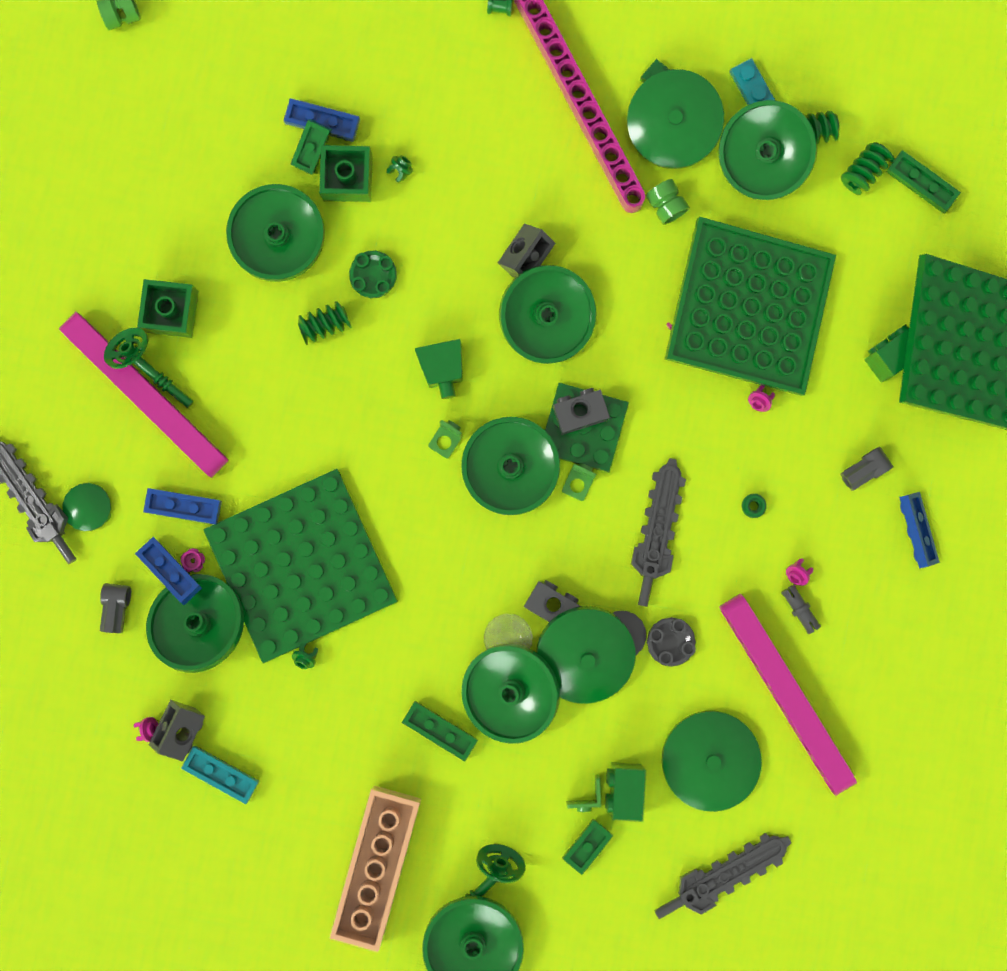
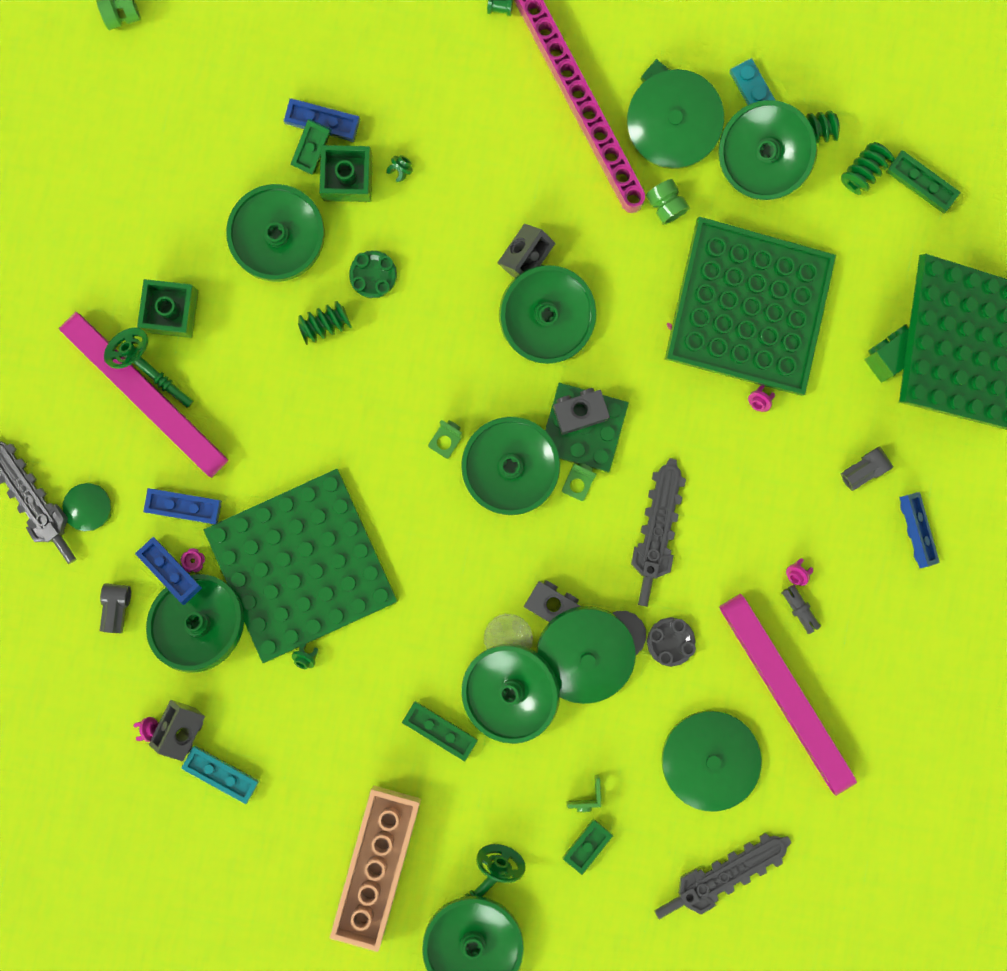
green torso [415,339,463,399] -> none
green brick [605,762,646,822] -> none
green plate [741,494,766,518] -> none

